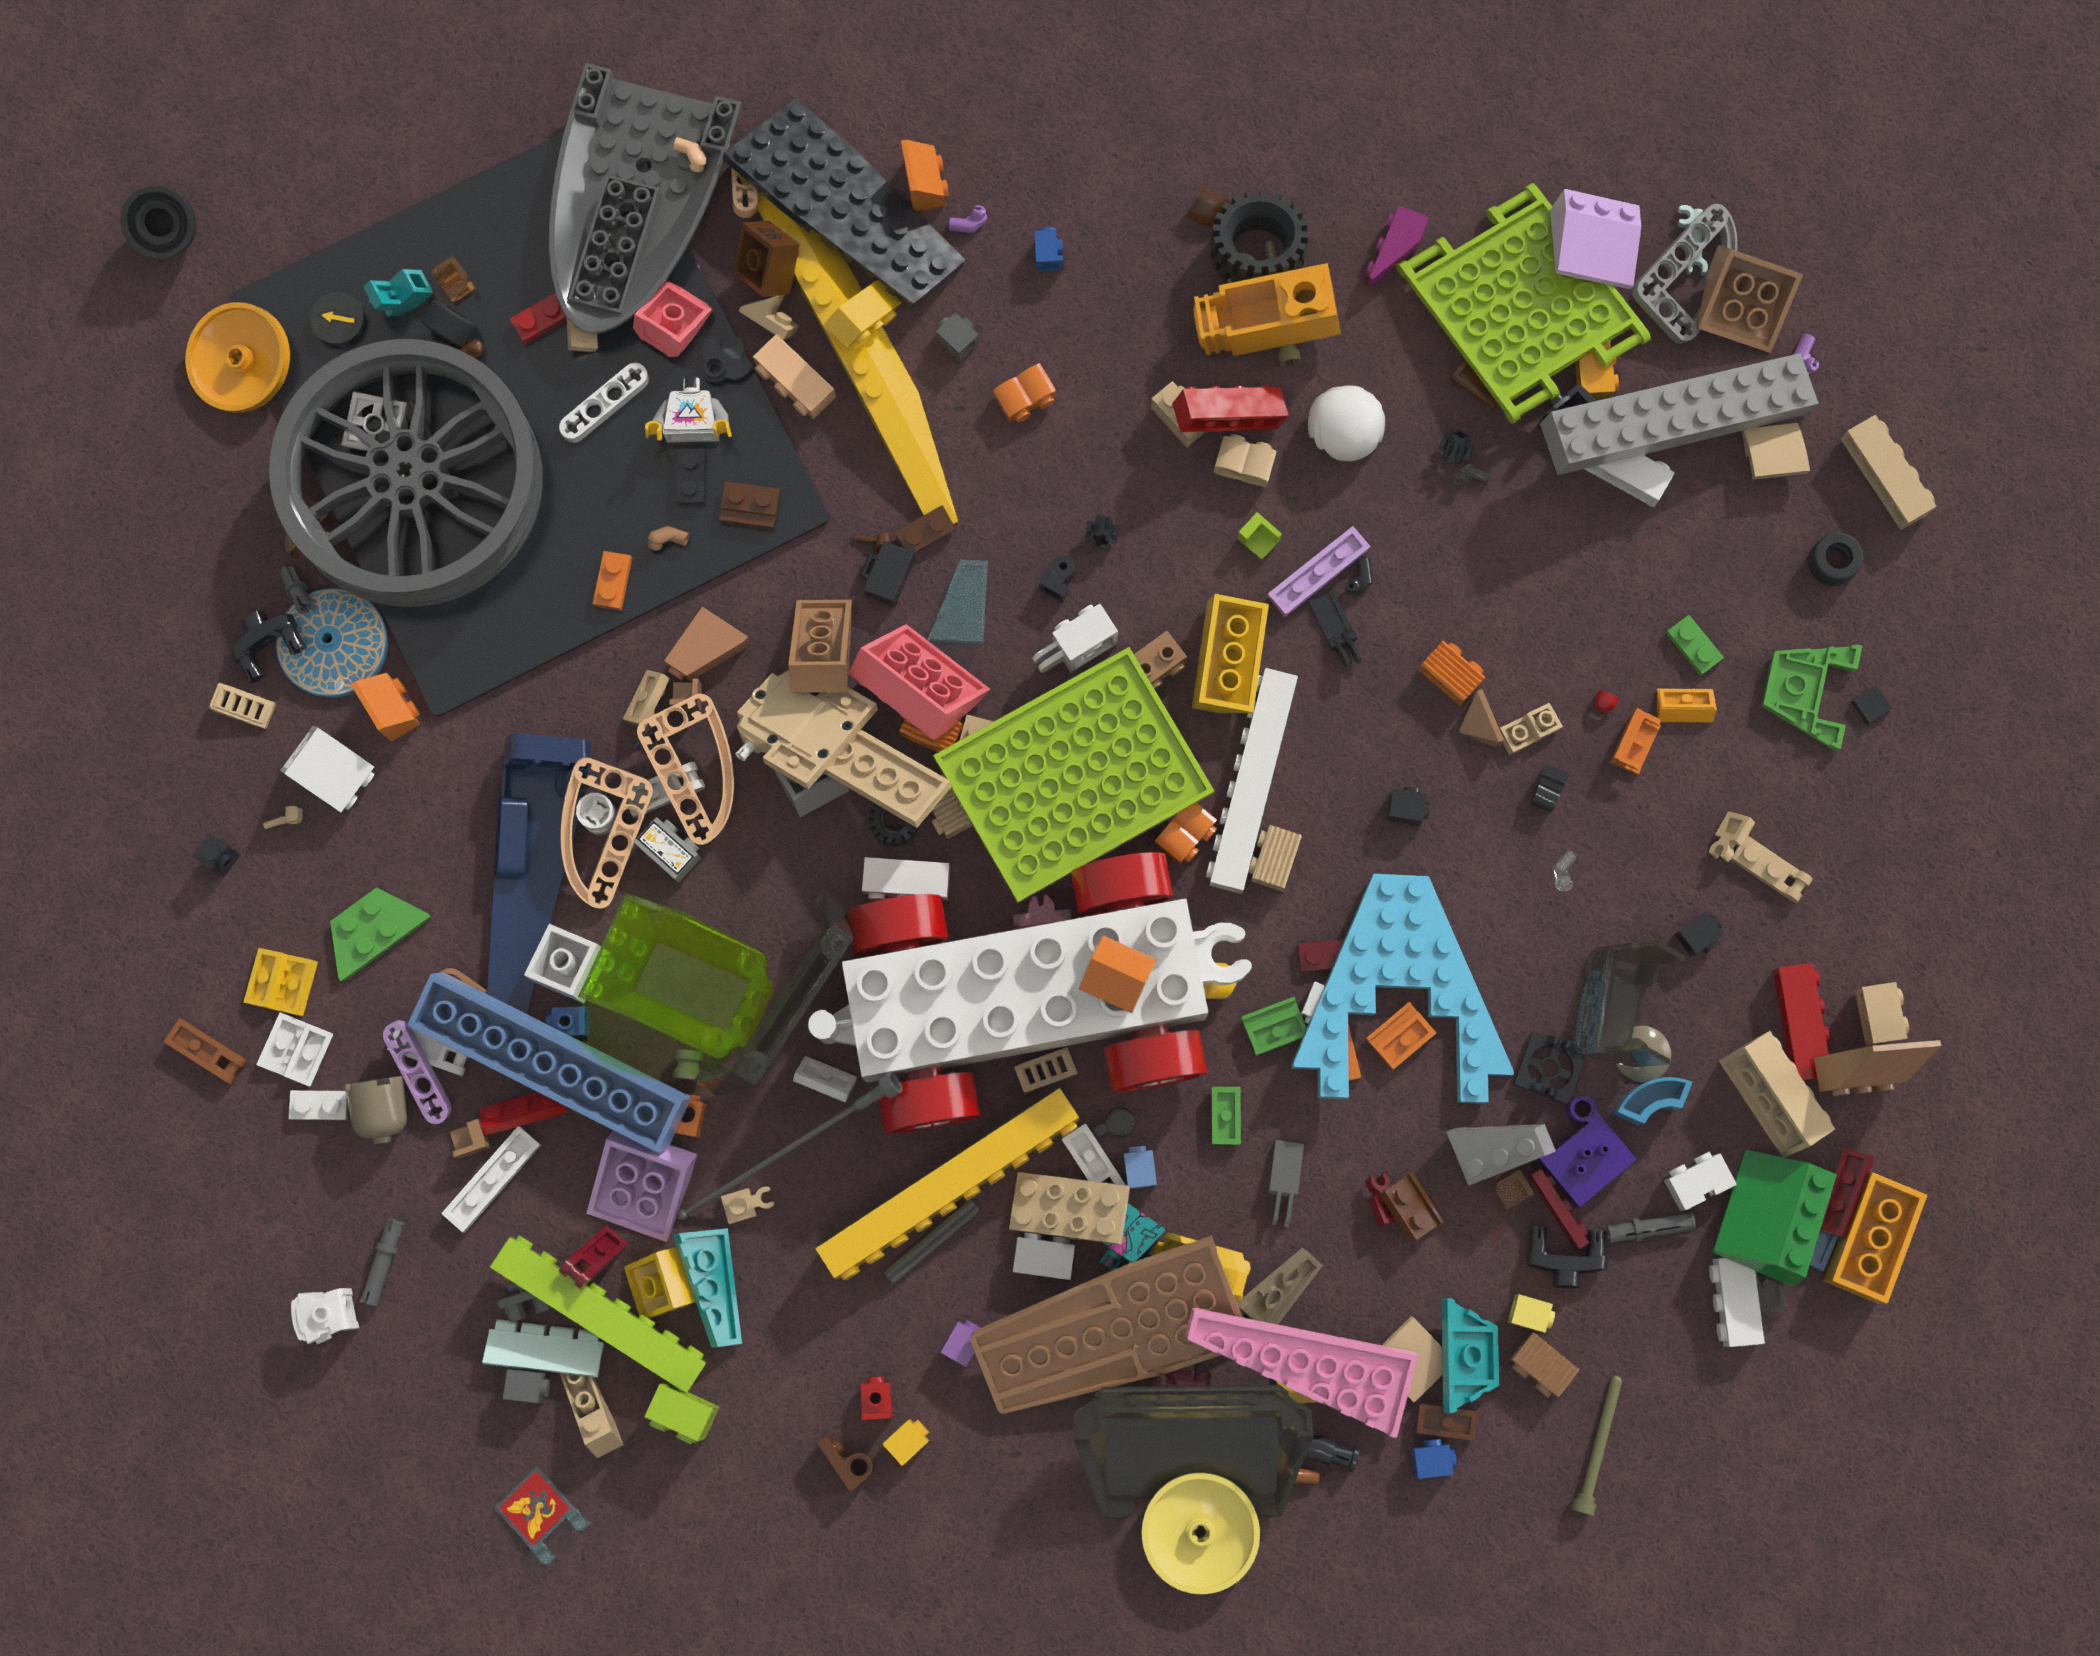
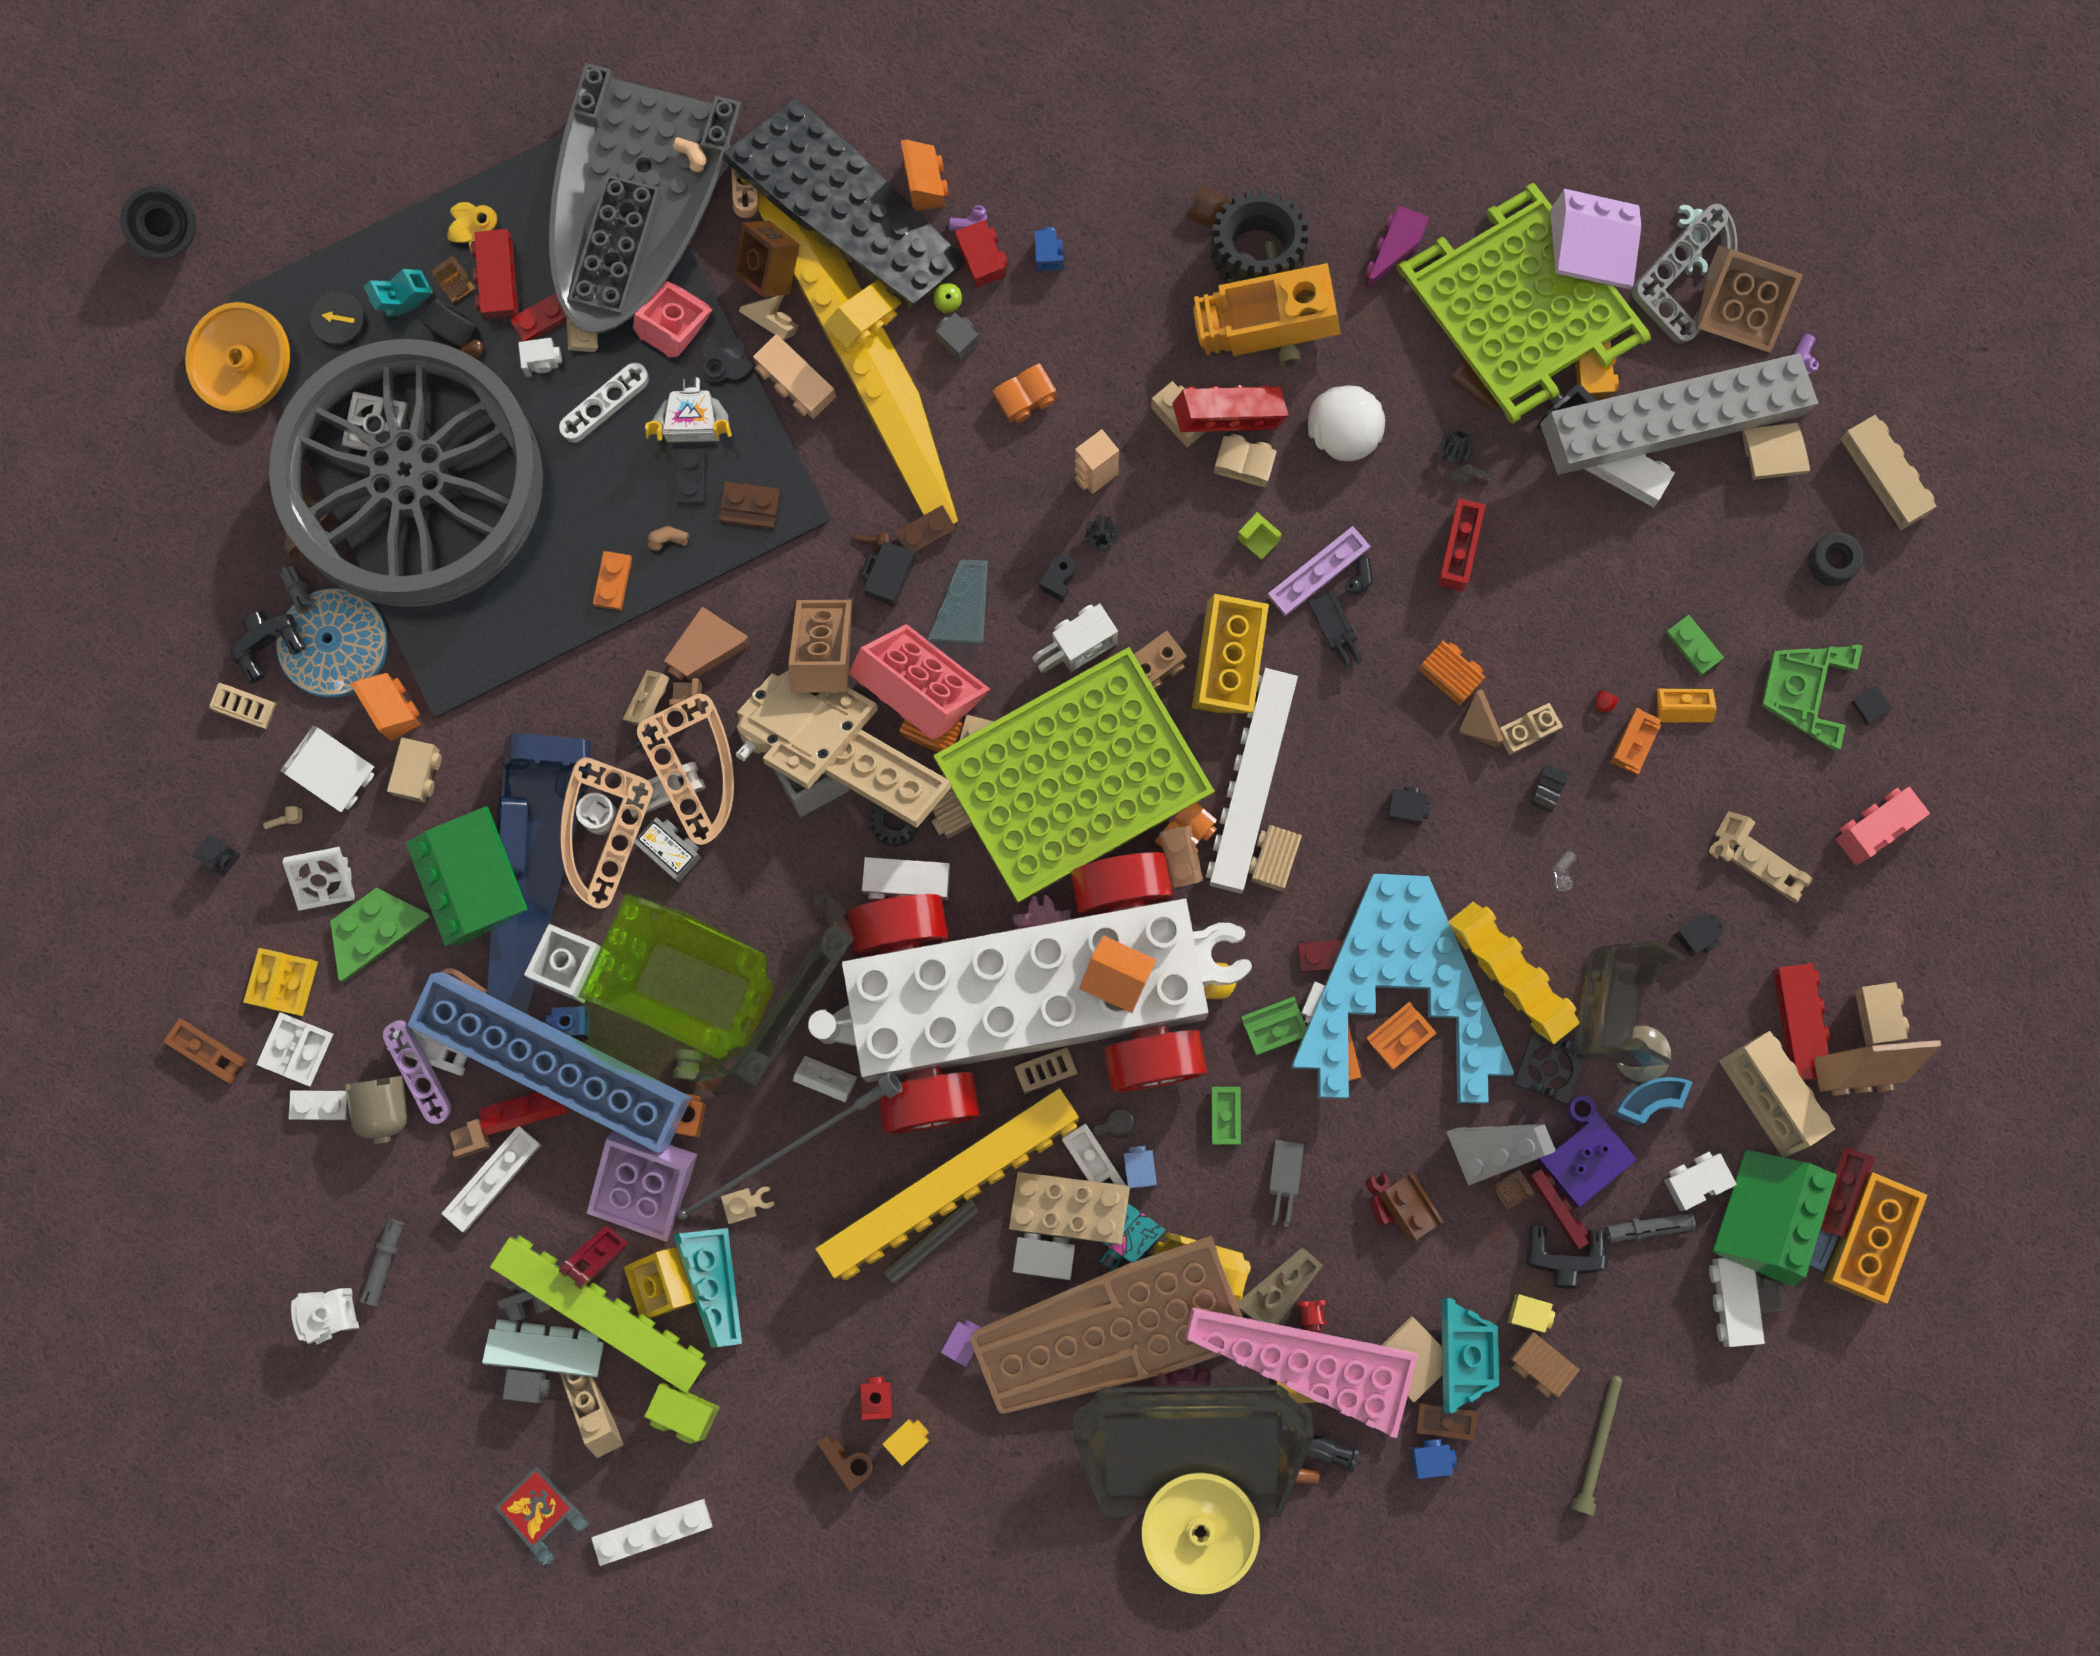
none -> white piece [283,847,355,911]
none -> tan brick [387,738,442,803]
none -> green slope [406,807,528,946]
none -> yellow plate [447,202,497,250]
none -> red brick [471,229,518,319]
none -> white brick [519,338,562,377]
none -> white plate [591,1499,713,1566]
none -> lime piece [933,283,962,314]
none -> red brick [955,220,1009,288]
none -> light nougat brick [1074,429,1119,494]
none -> medium nougat brick [1160,825,1203,888]
none -> red brick [1297,1300,1327,1331]
none -> red brick [1437,498,1486,592]
none -> yellow brick [1447,902,1580,1044]
none -> coral wedge [1835,786,1930,866]

